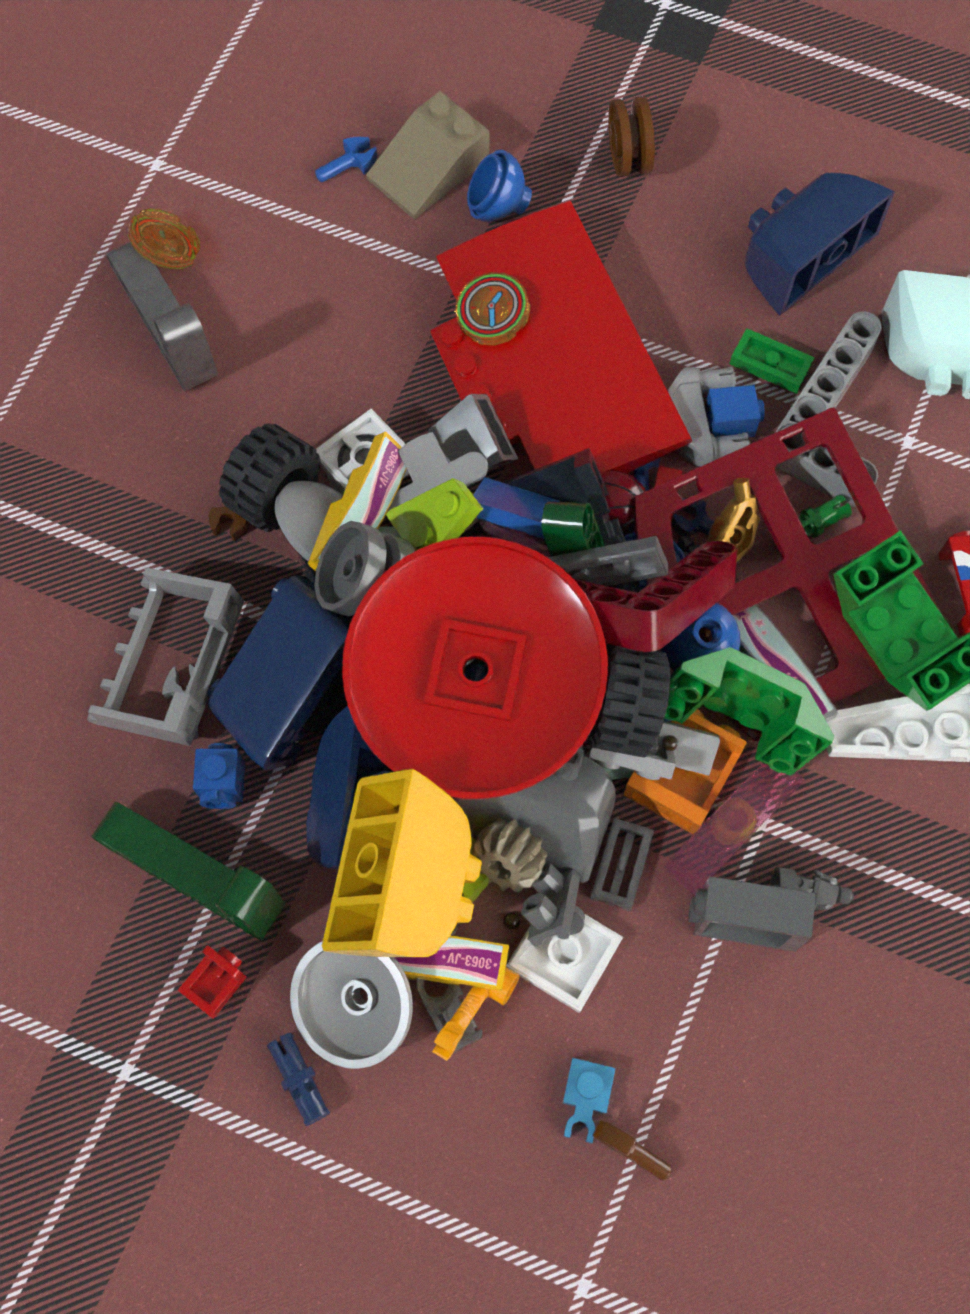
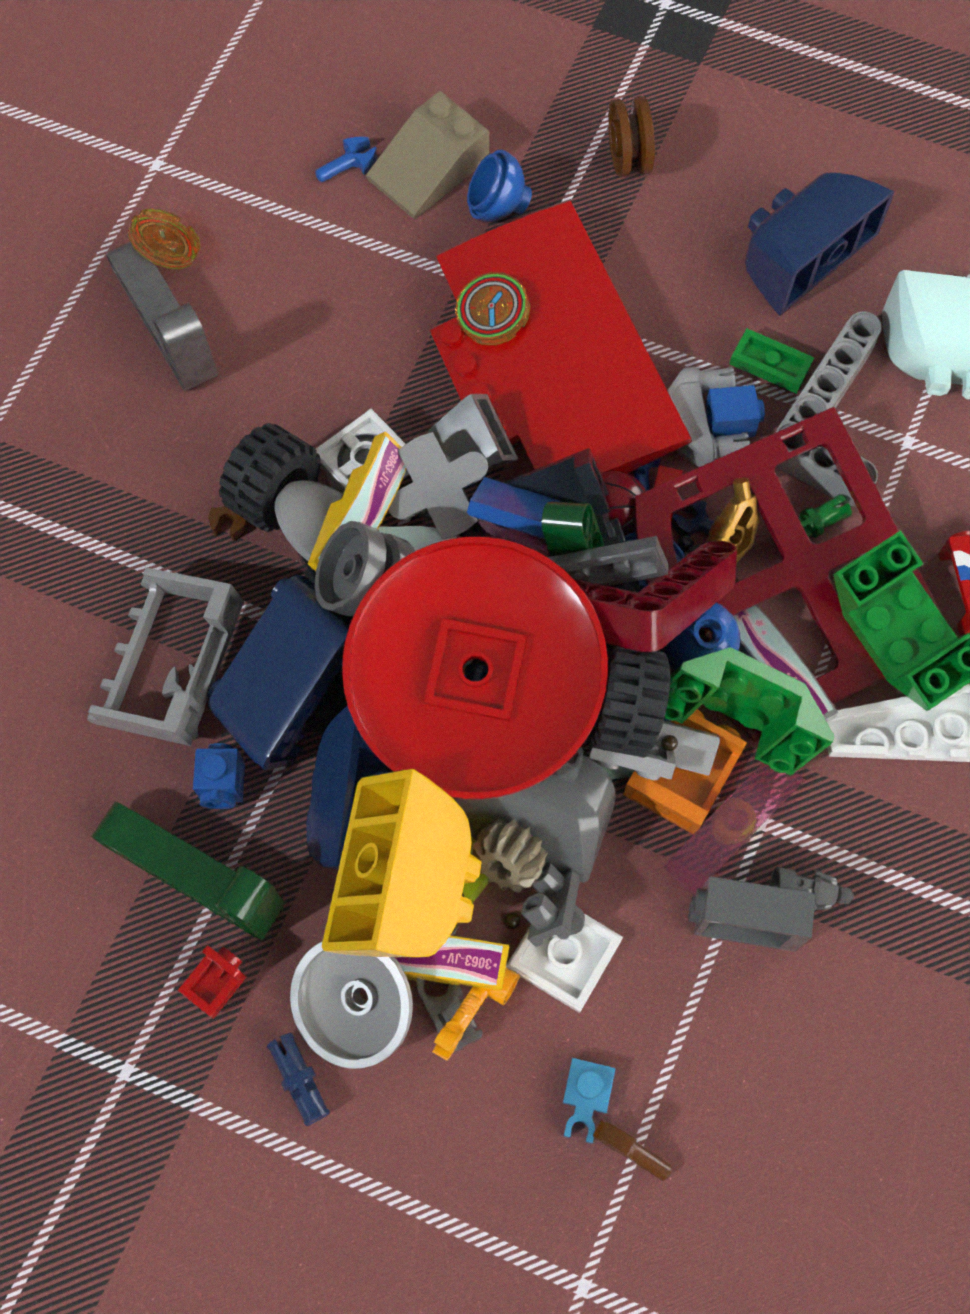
lime wing [386,478,483,551] -> none
flat silver tile [590,818,654,912] -> none

